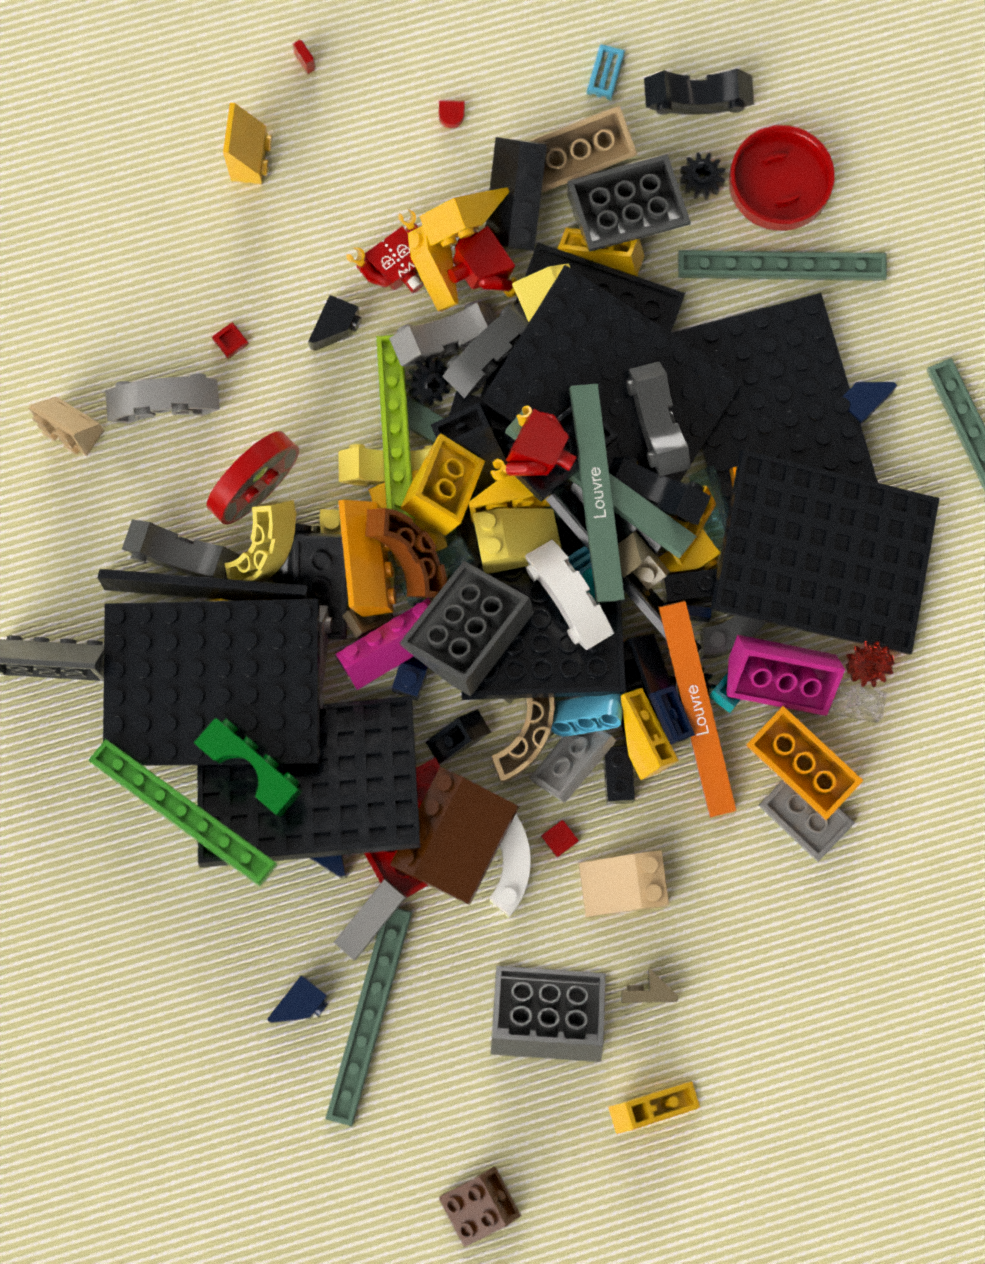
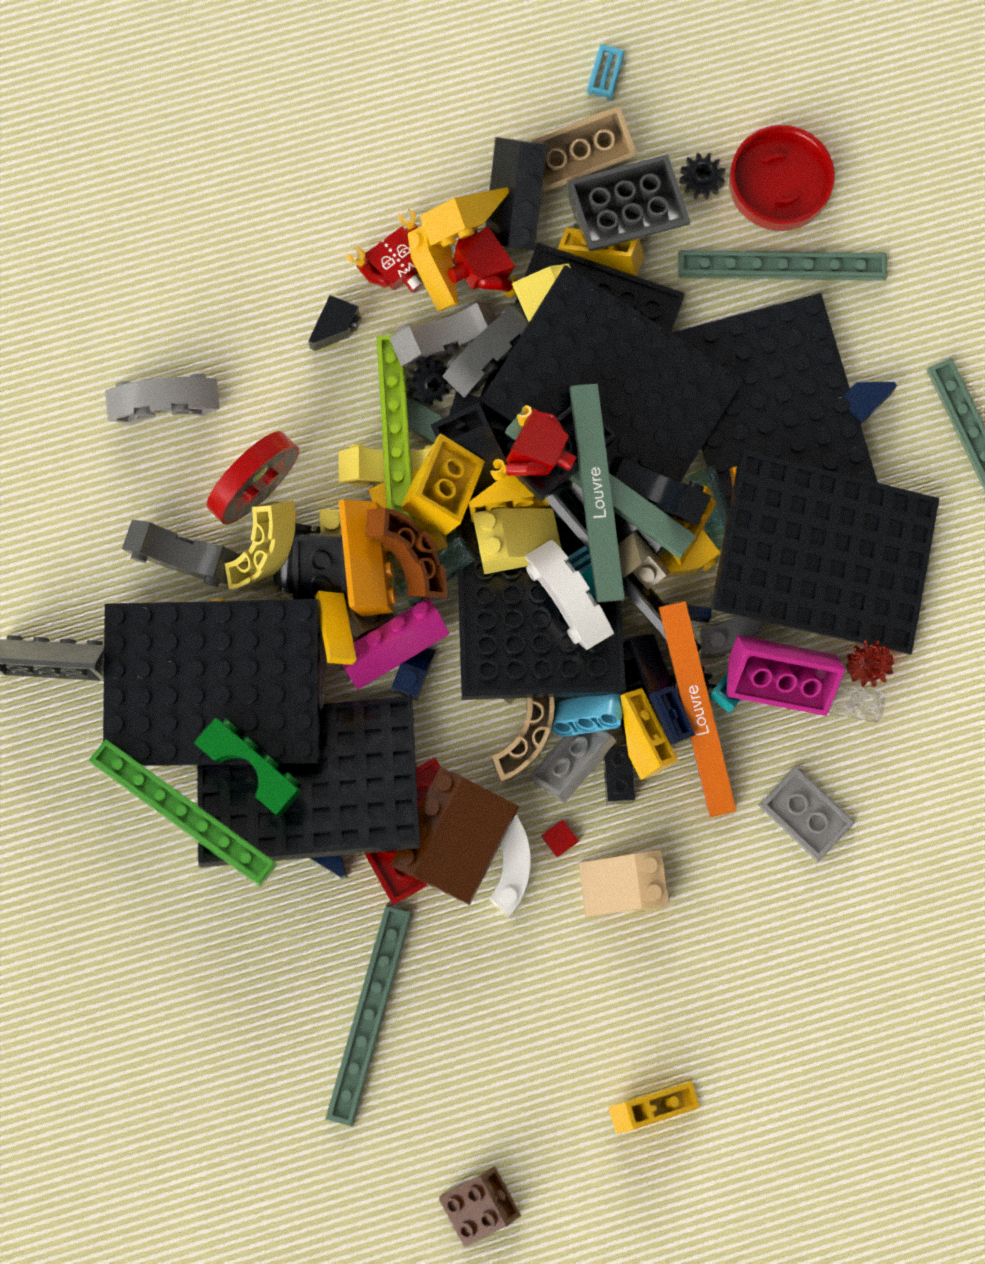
tan slope [28,396,104,456] -> none
black tile [97,569,312,601] -> none
red tile [212,322,249,359] -> none
yellow slope [223,102,272,184] -> none
dark blue slope [267,975,329,1023] -> none
red tile [292,39,316,74] -> none
light grey tile [334,879,407,960] -> none
dark grey slope [400,561,534,696] -> none
black slope [426,709,491,765] -> none
red tile [438,100,465,128] -> none
dark grey slope [490,966,606,1062] -> none
dark tan slope [621,968,678,1002] -> none
dark grey brick [626,362,691,477] -> none
black brick [644,68,754,115] -> none
black brick [661,569,717,605] -> none
light orange slope [746,706,864,820] -> none
none -> yellow tile [315,591,357,665]

